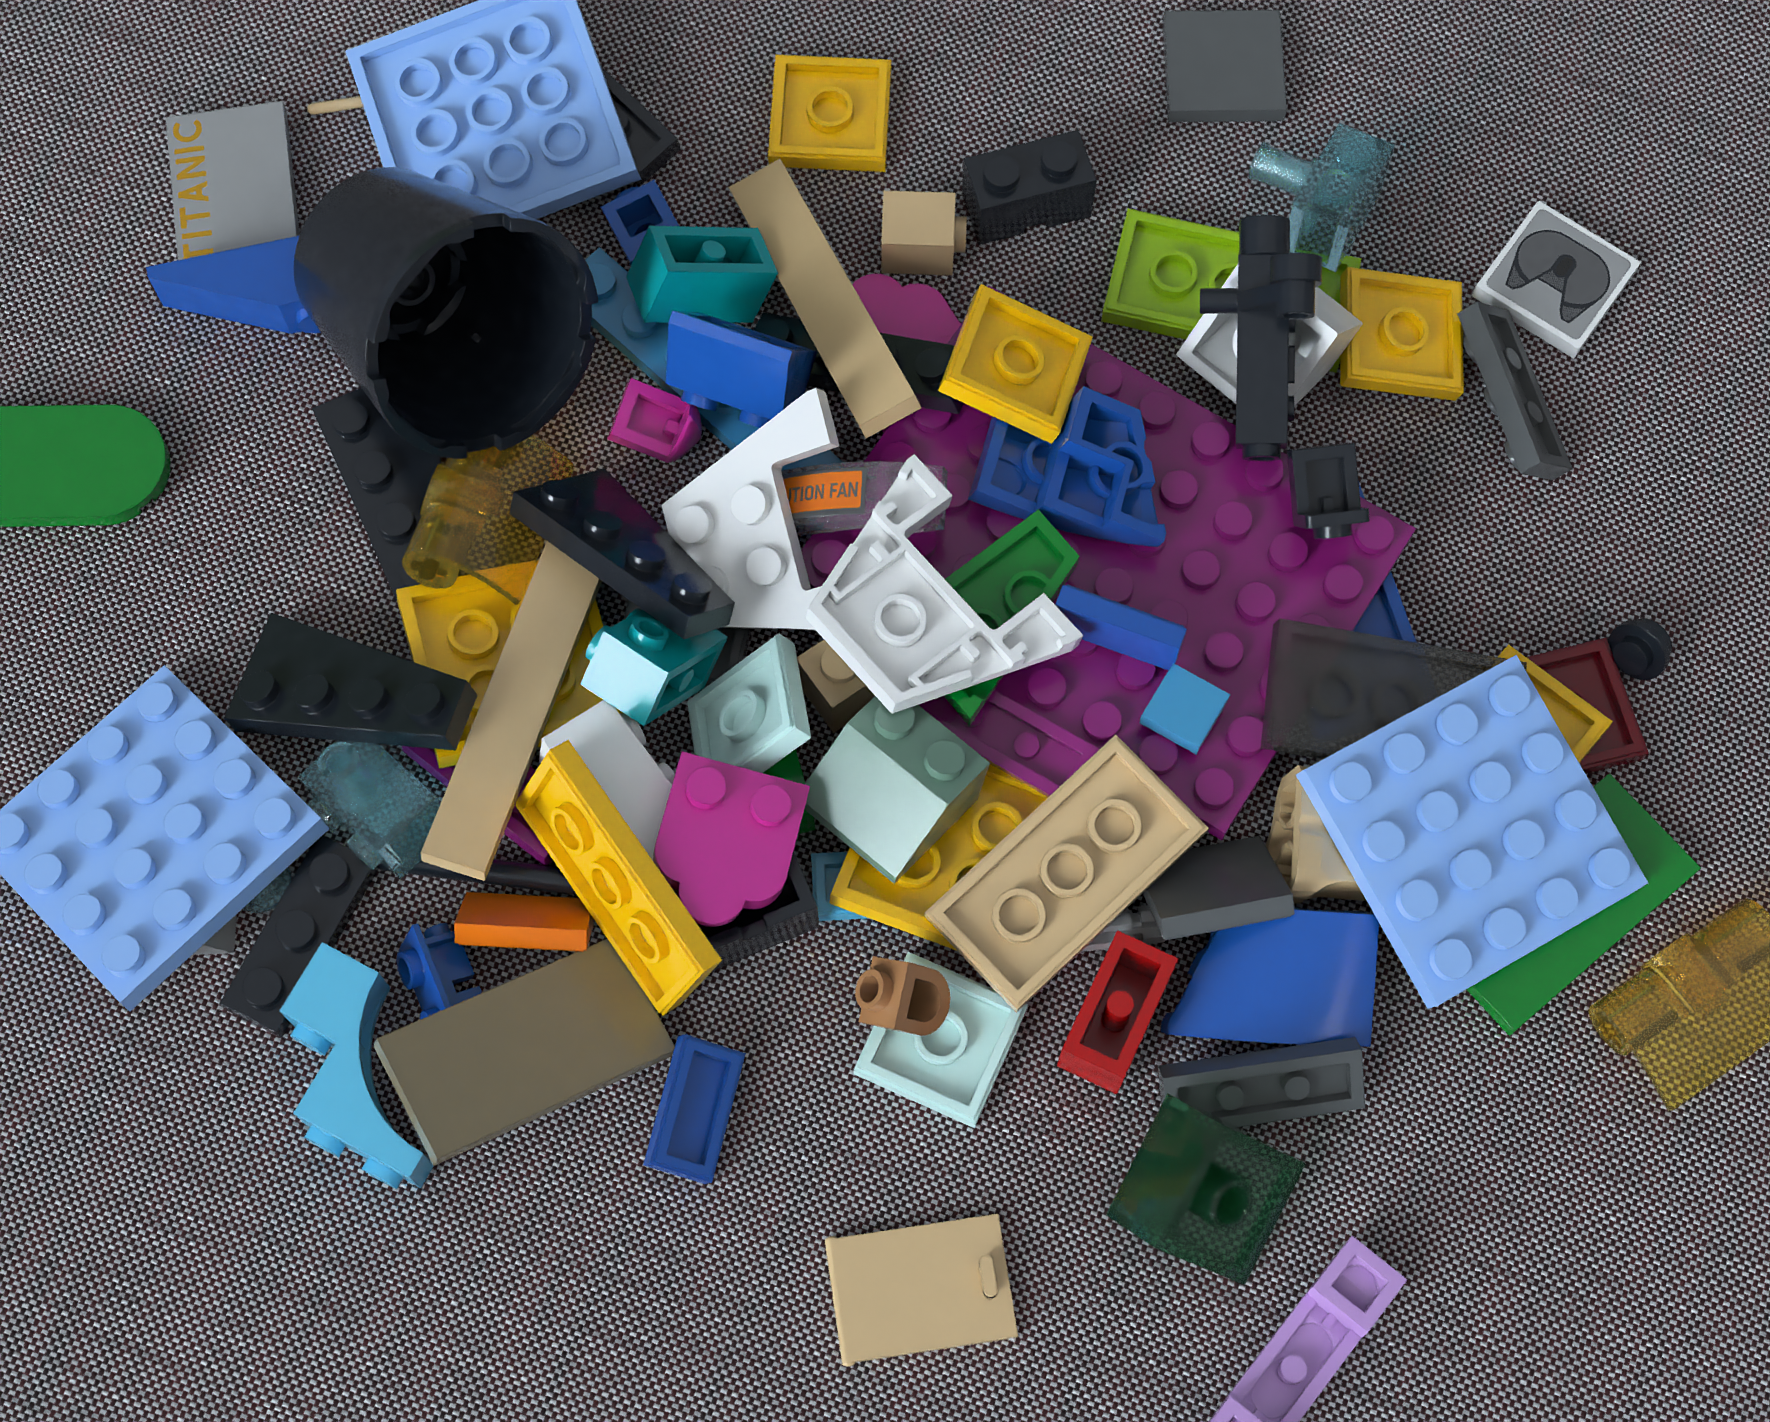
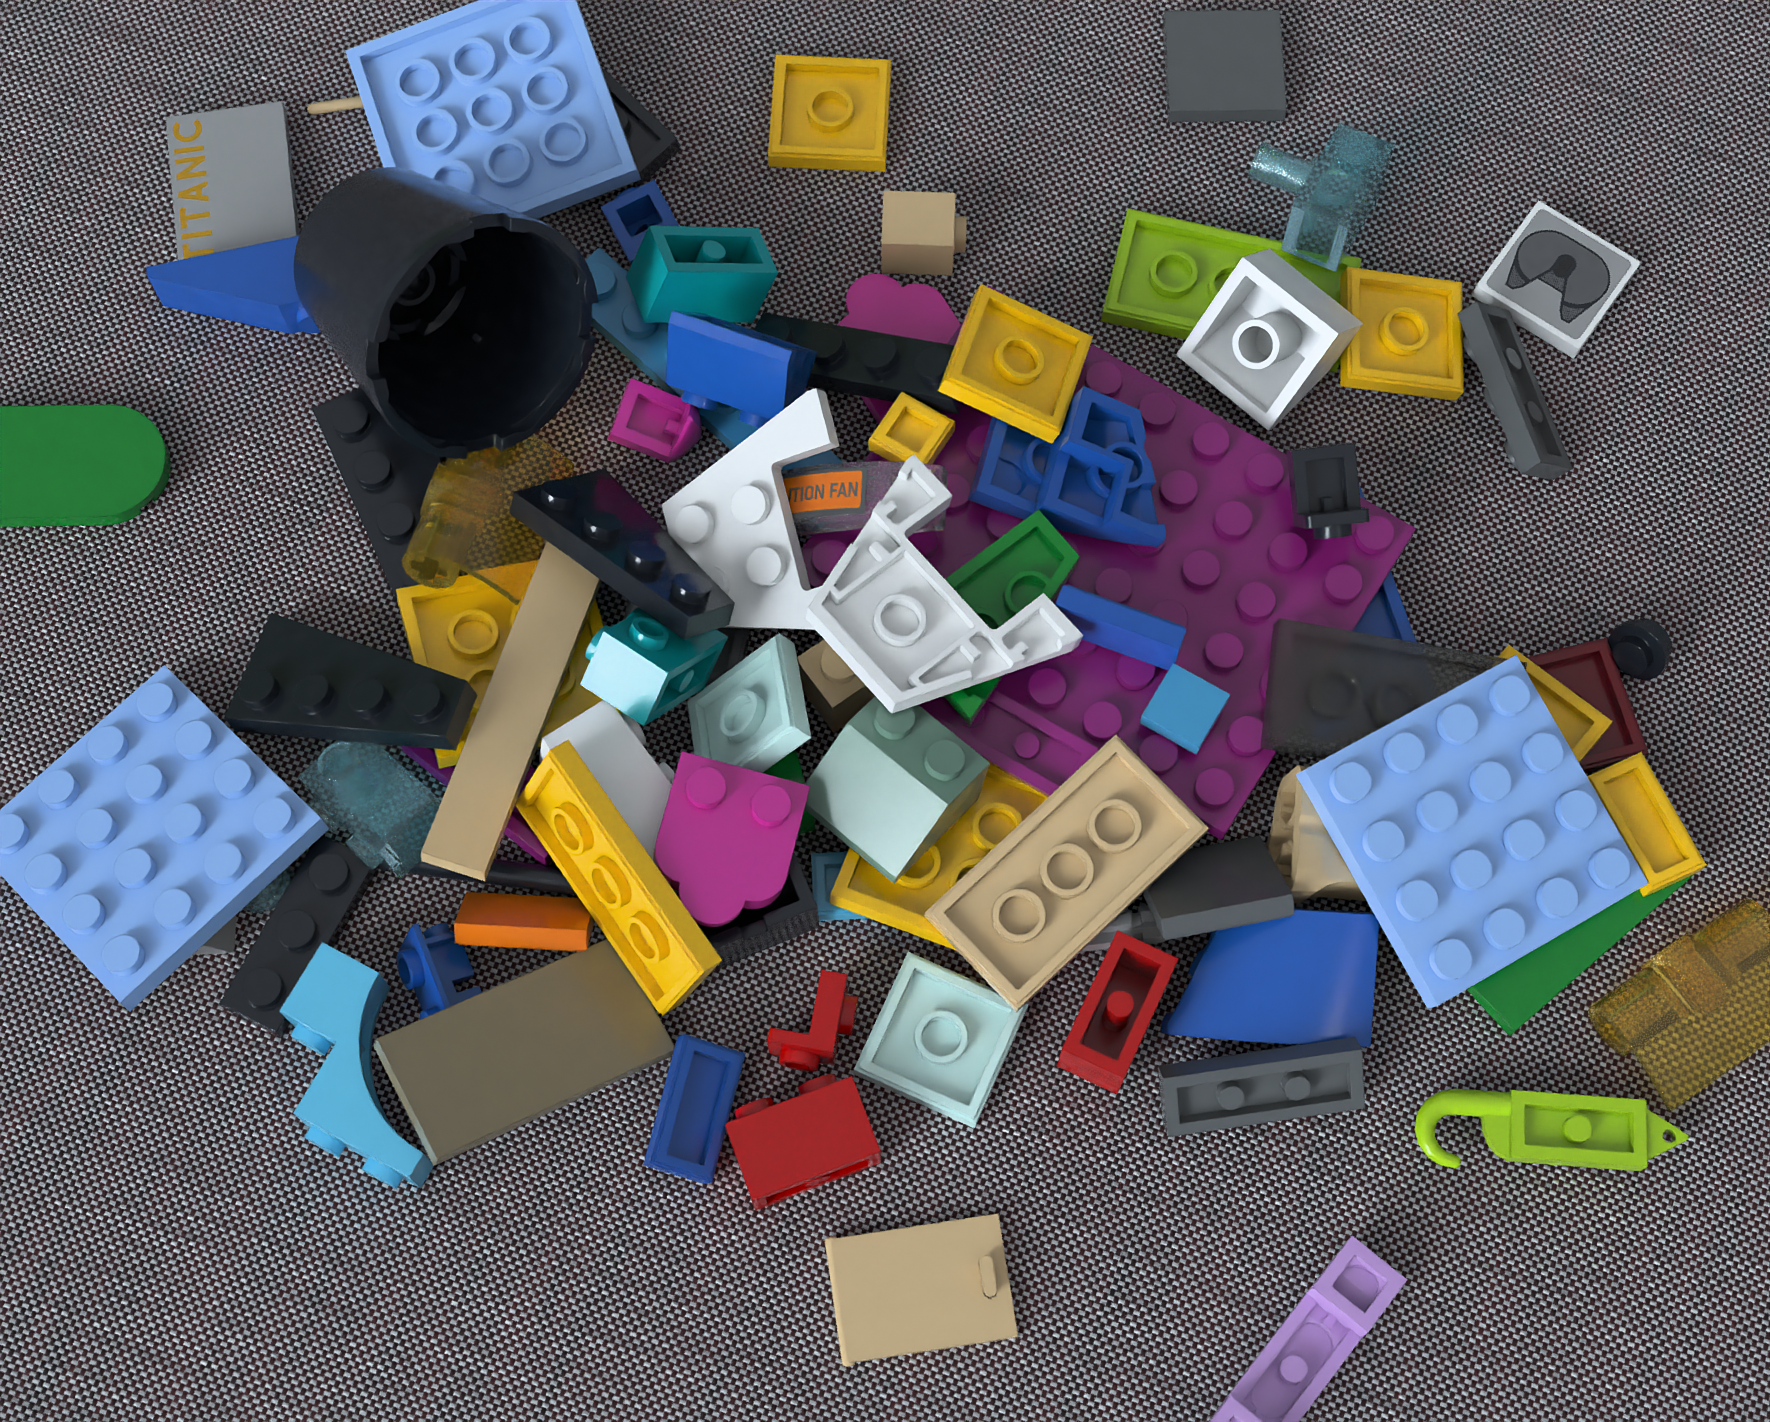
tan tile [728,159,922,438] -> none
medium nougat plate [855,956,950,1036] -> none
black brick [962,130,1097,246] -> none
clear green slope [1106,1093,1306,1285] -> none
black piece [1200,215,1322,461] -> none
none -> red brick [725,1074,881,1211]
none -> red bracket [767,970,859,1072]
none -> yellow tile [868,392,955,469]
none -> lime plate [1414,1088,1689,1171]
none -> yellow tile [1587,752,1706,897]

